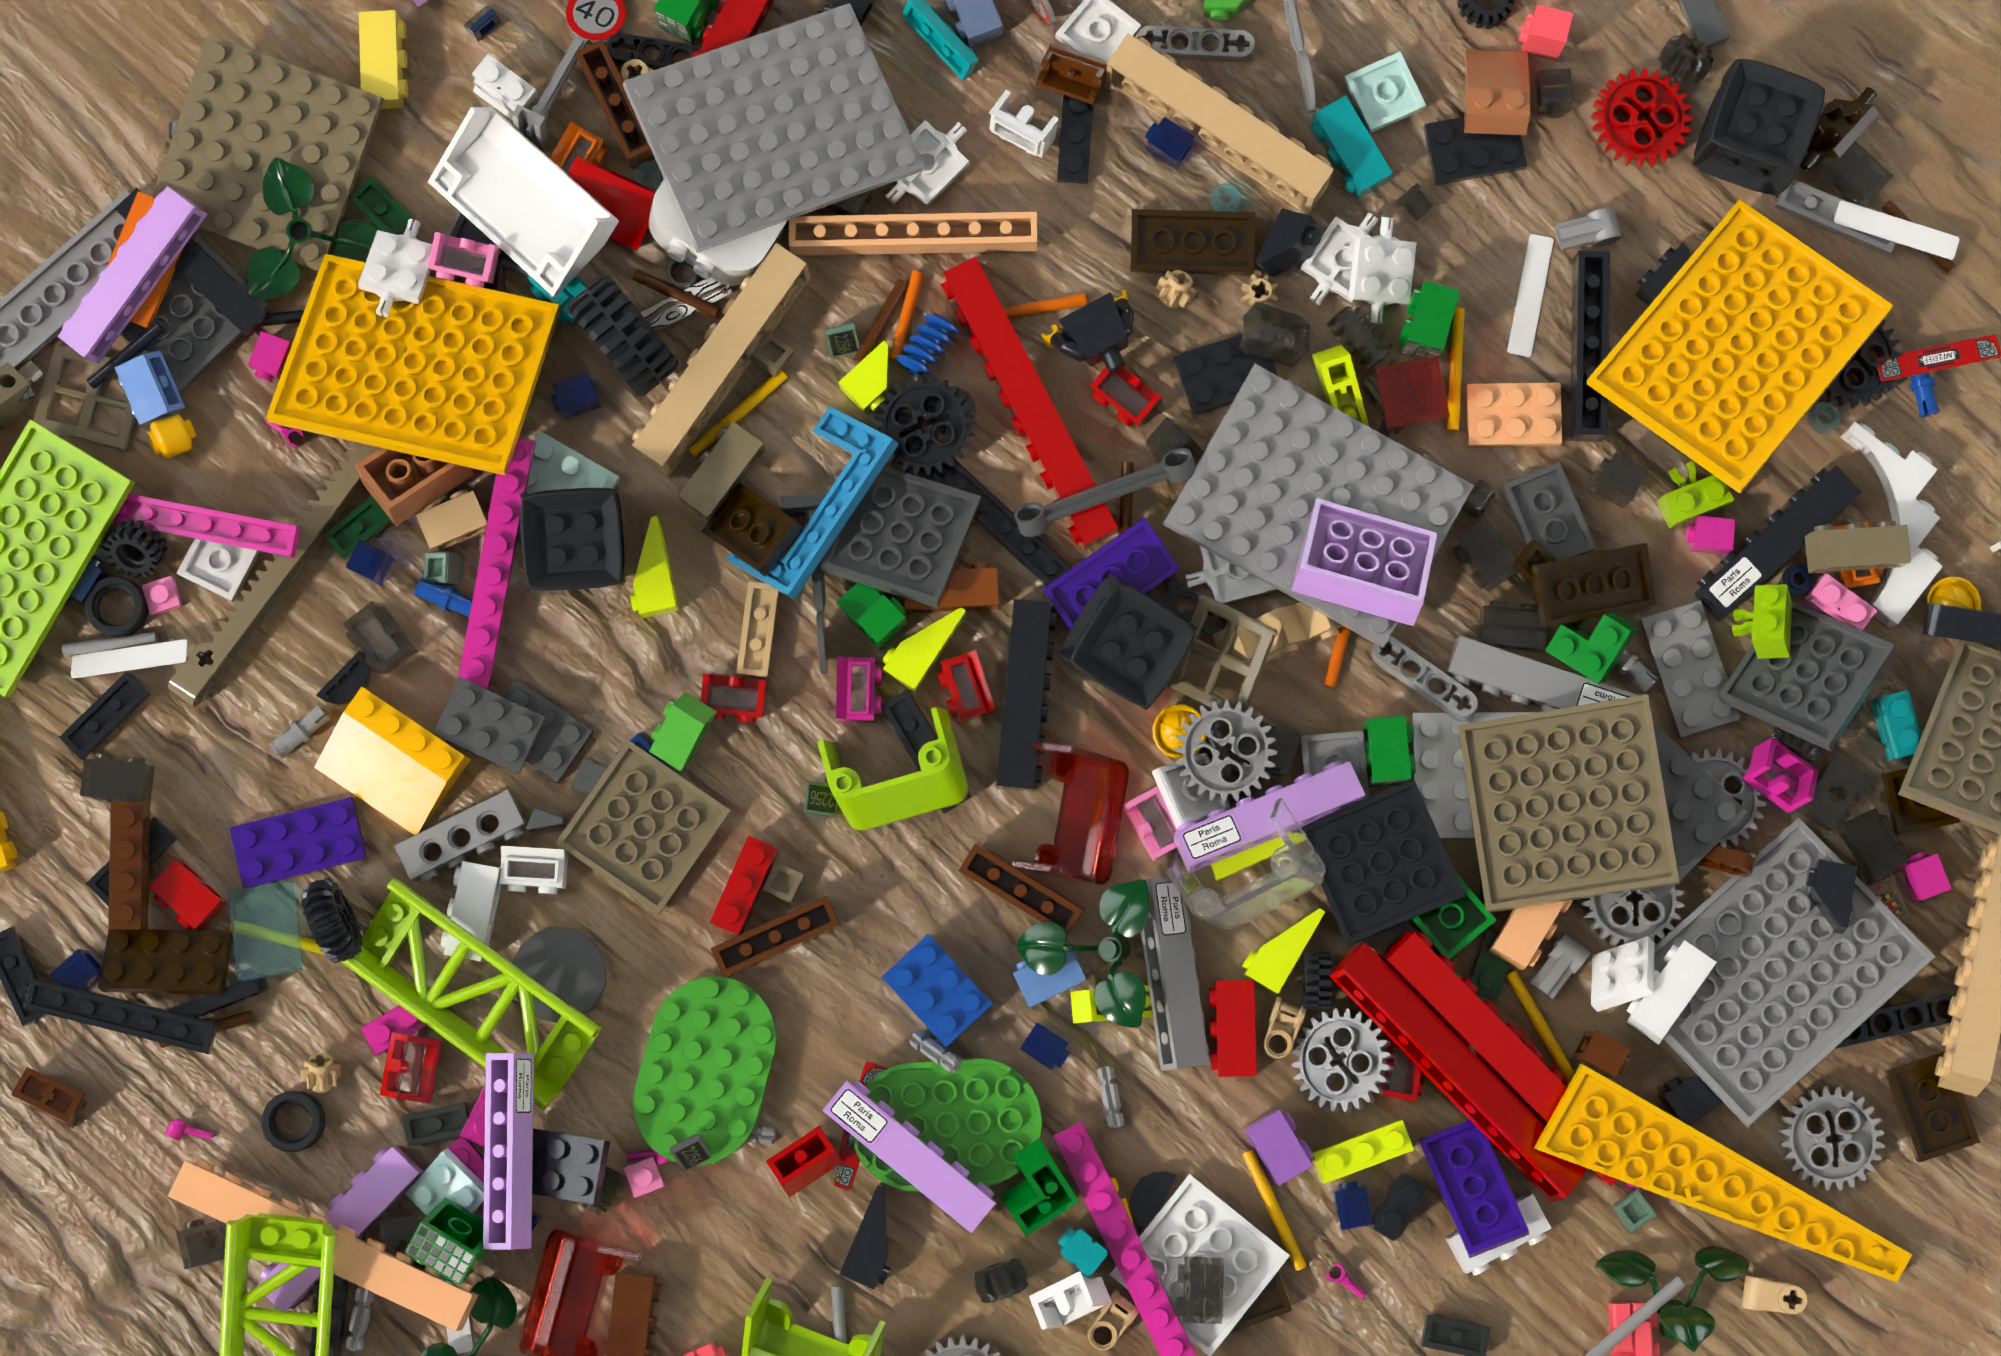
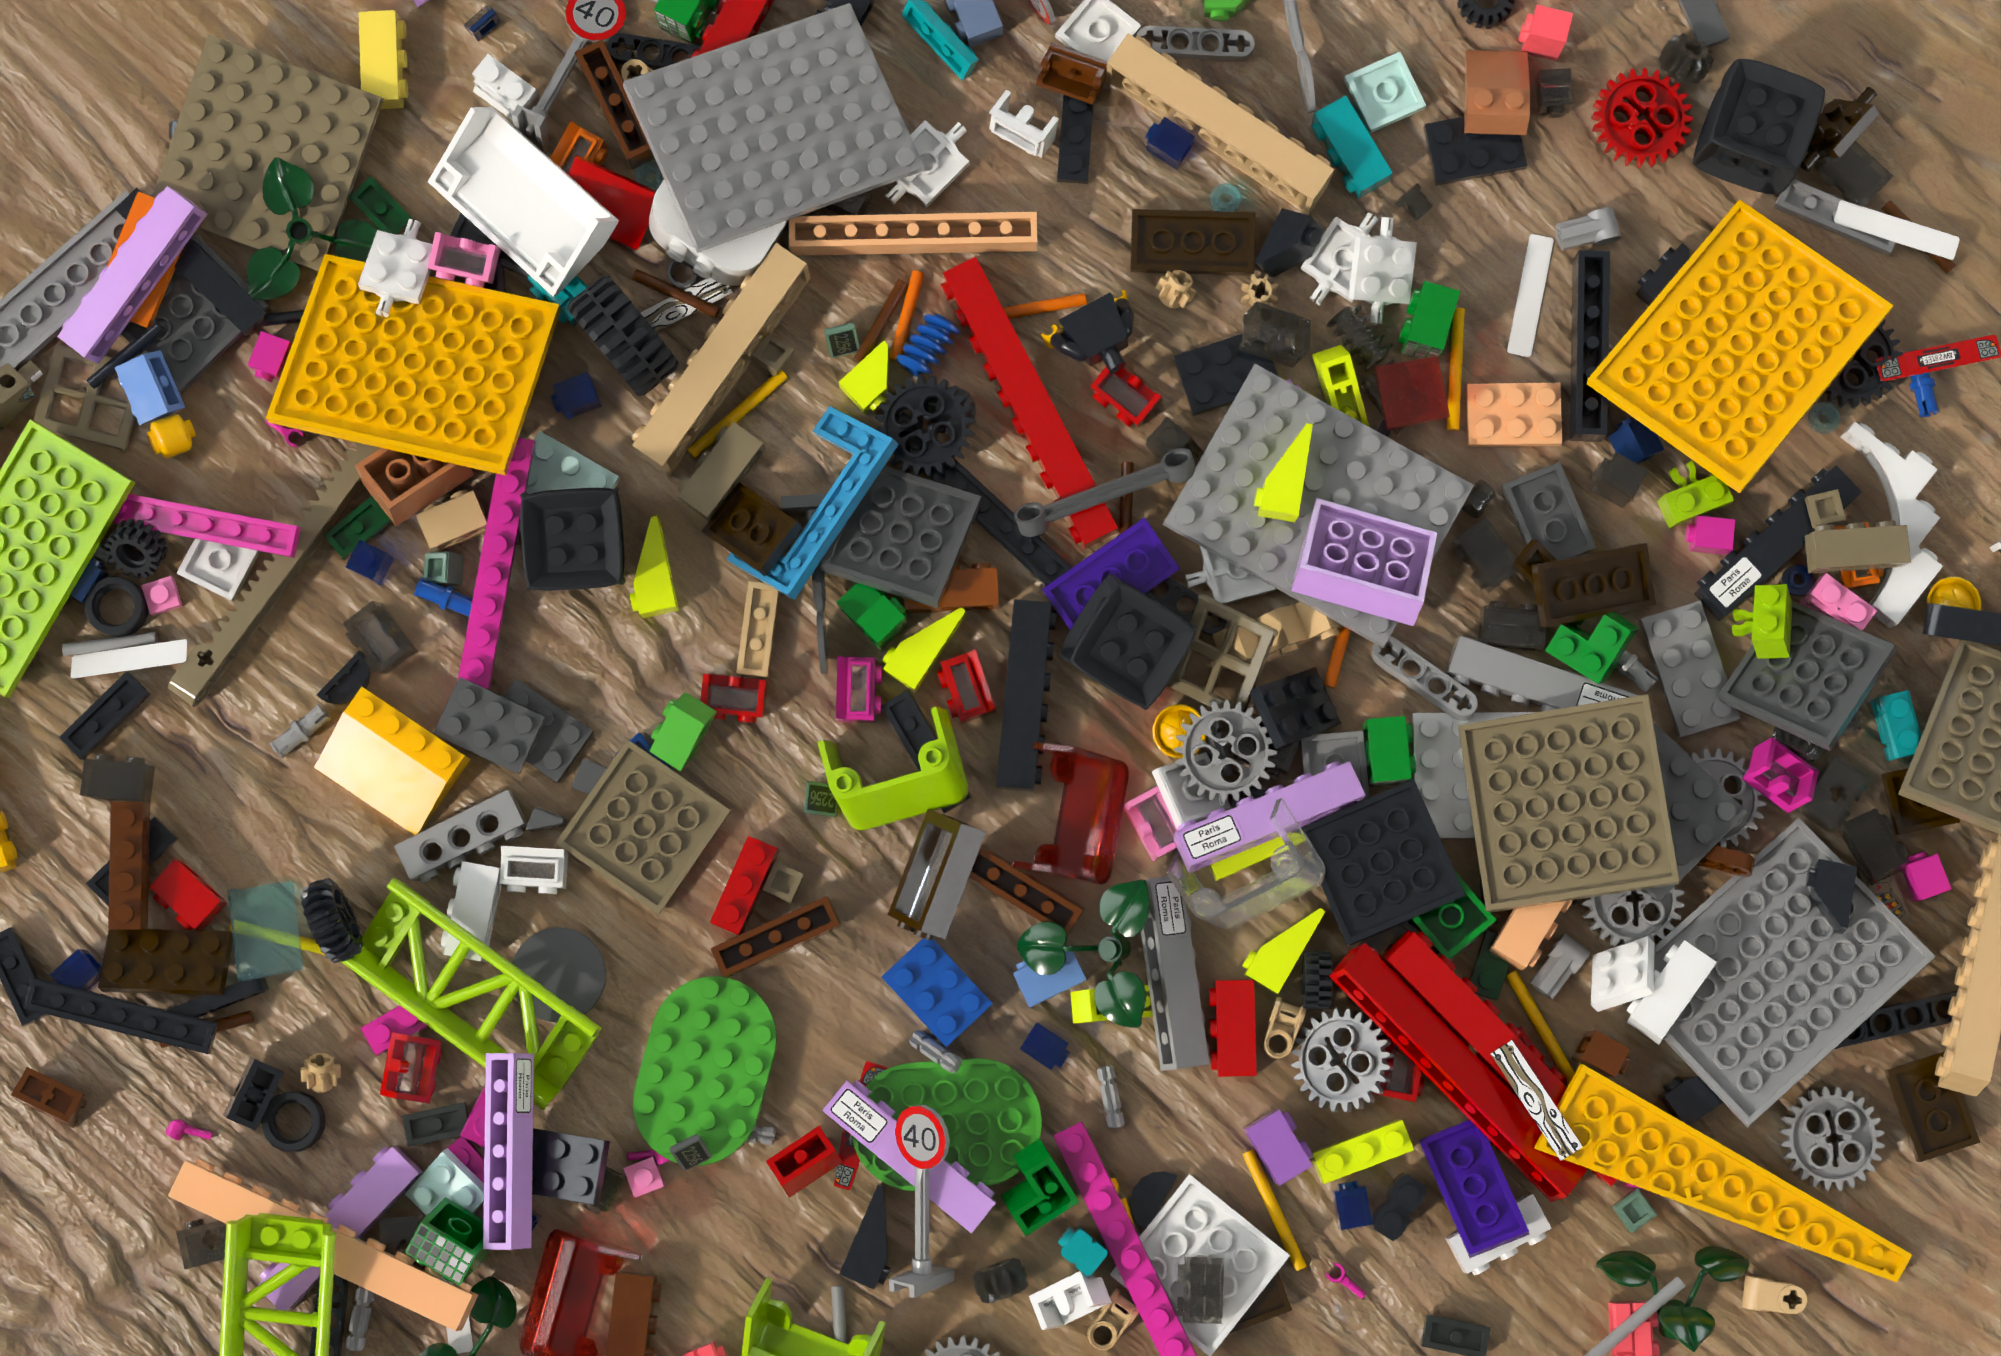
dark purple plate [229,797,368,889] -> none
none -> black brick [223,1057,284,1131]
none -> window [888,809,986,941]
none -> light grey piece [889,1105,954,1298]
none -> black plate [1249,667,1342,749]
none -> neon yellow slope [1254,423,1313,522]
none -> sticker [1491,1040,1583,1161]
none -> dark blue brick [1608,417,1665,469]
none -> dark tan plate [1805,489,1846,528]

